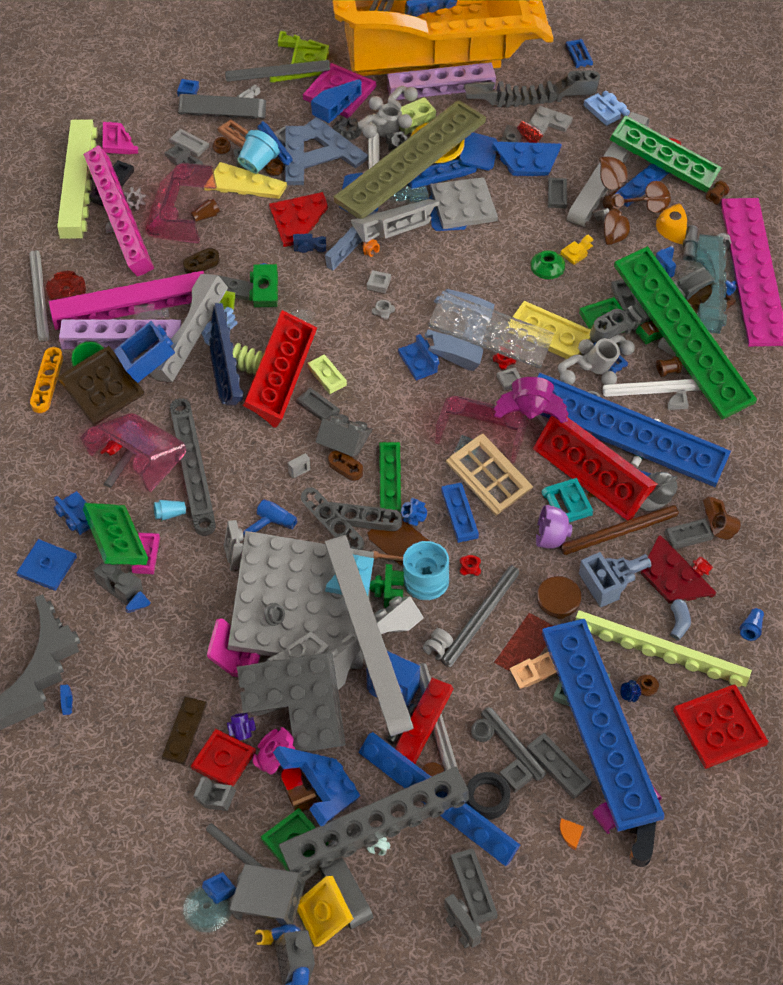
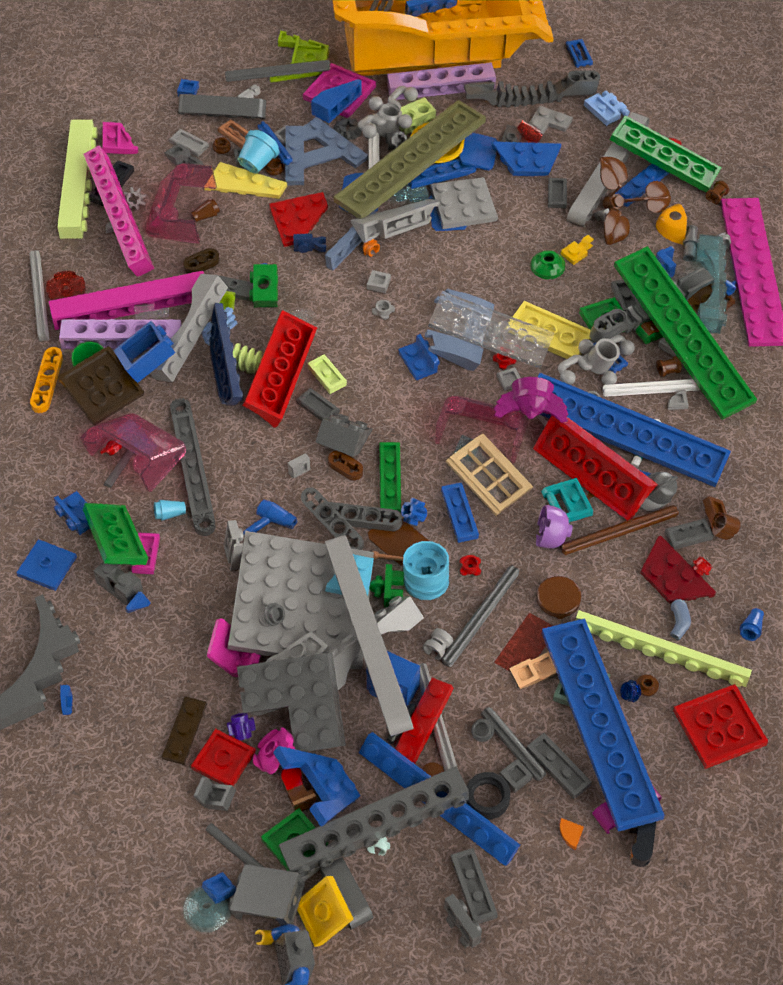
sand blue brick [579,552,651,608] -> none

